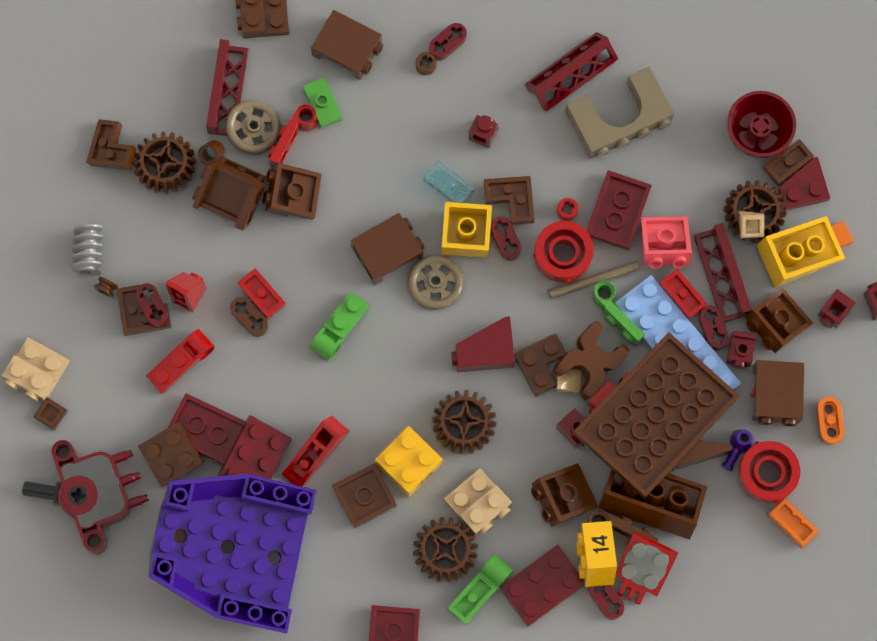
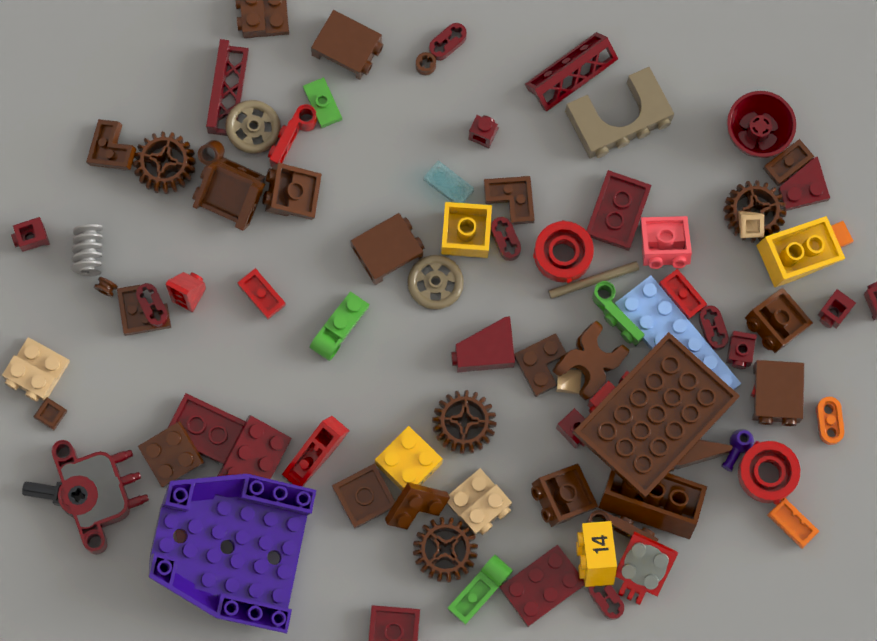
red plate [146,329,215,394] -> none
reddish brown beam [230,297,268,337] -> none
red bush [557,198,578,221] -> none
dark red fence [694,223,752,323] -> none
none -> dark red brick [11,217,50,252]
none -> reddish brown plate [385,482,450,529]

